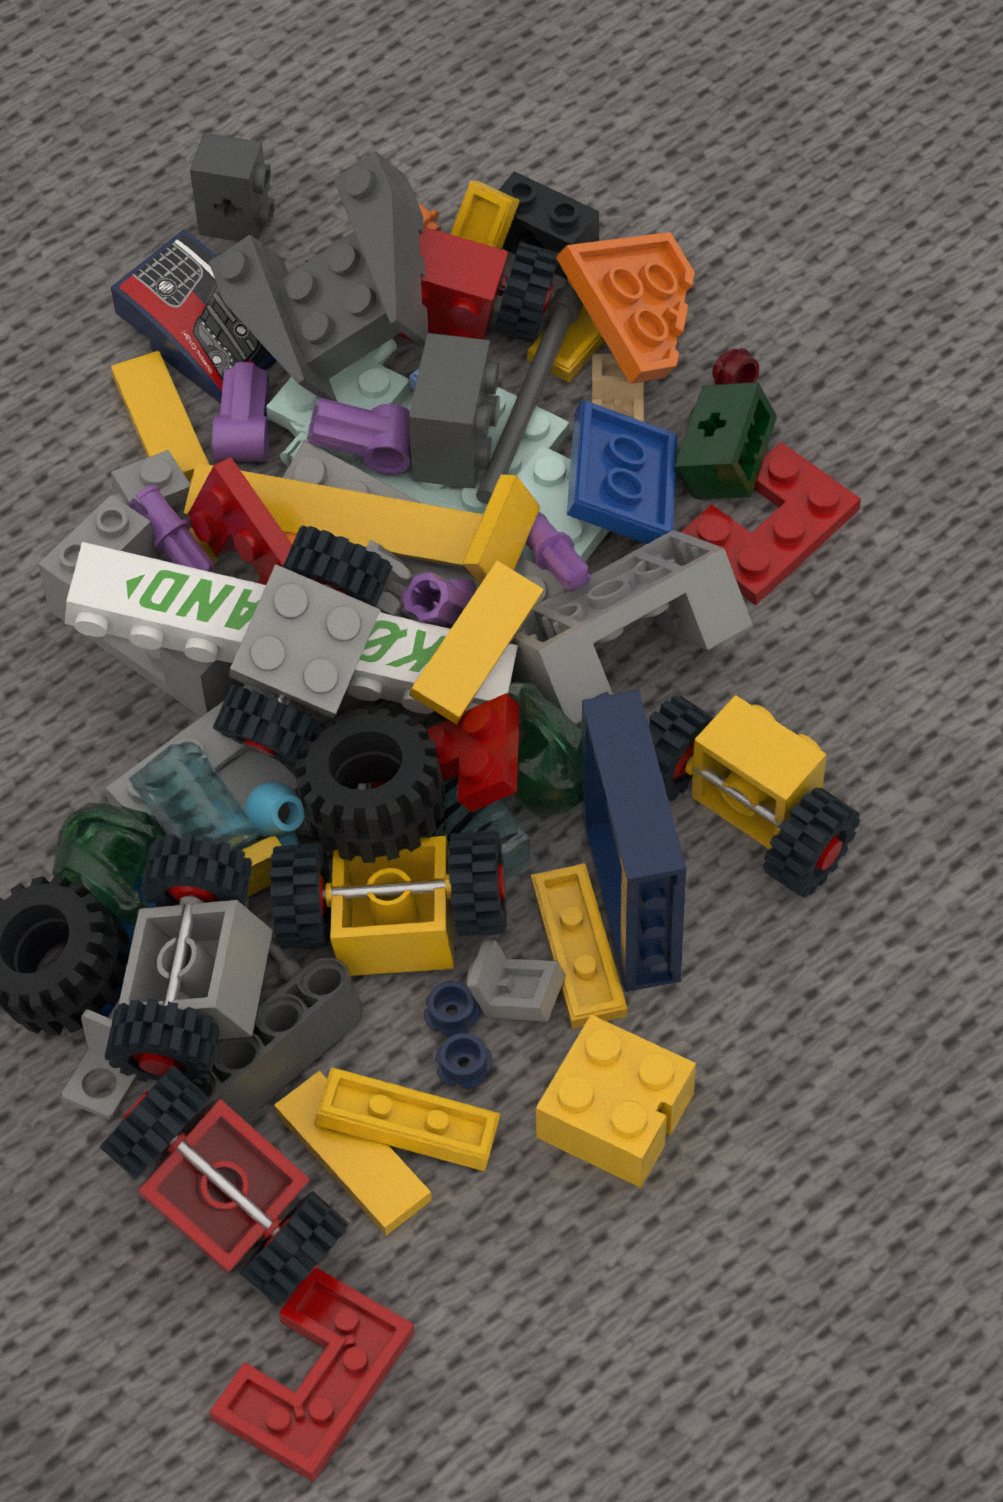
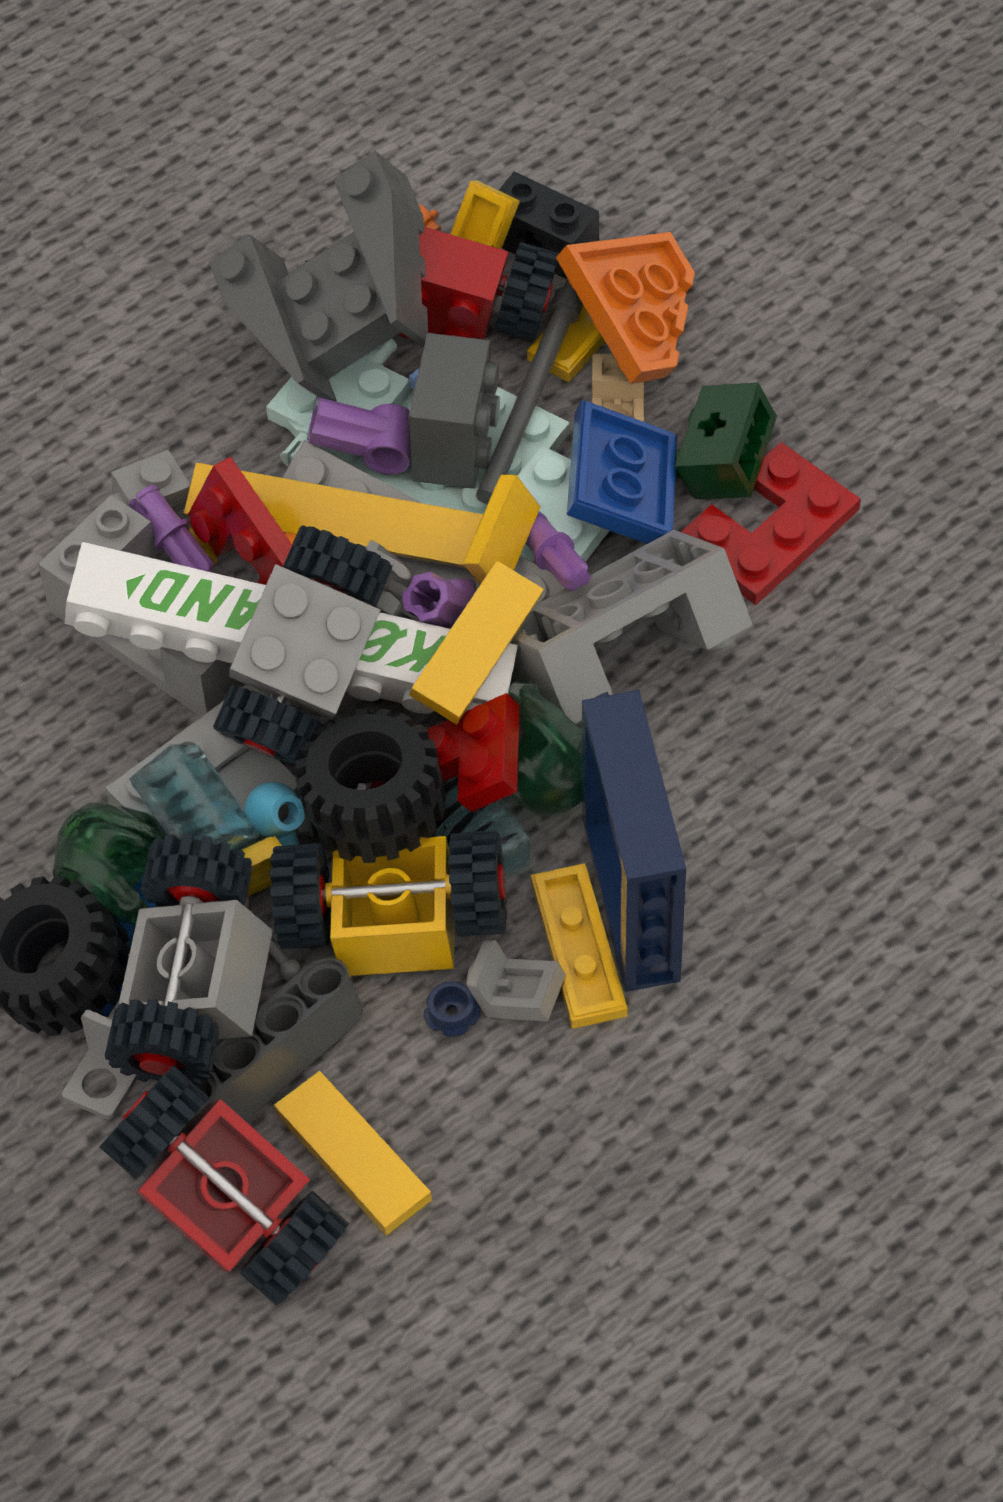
slope [111,229,277,404] -> none
yellow tile [111,350,209,482] -> none
dark grey brick [190,133,275,242] -> none
red plate [209,1267,415,1483] -> none
medium lavender piece [212,362,269,463] -> none
yellow tile [314,1067,501,1172] -> none
dark blue plate [435,1033,493,1089] -> none
yellow piece [536,1014,696,1188] -> none
brick [648,695,860,898] -> none
dark red plate [712,348,759,385] -> none

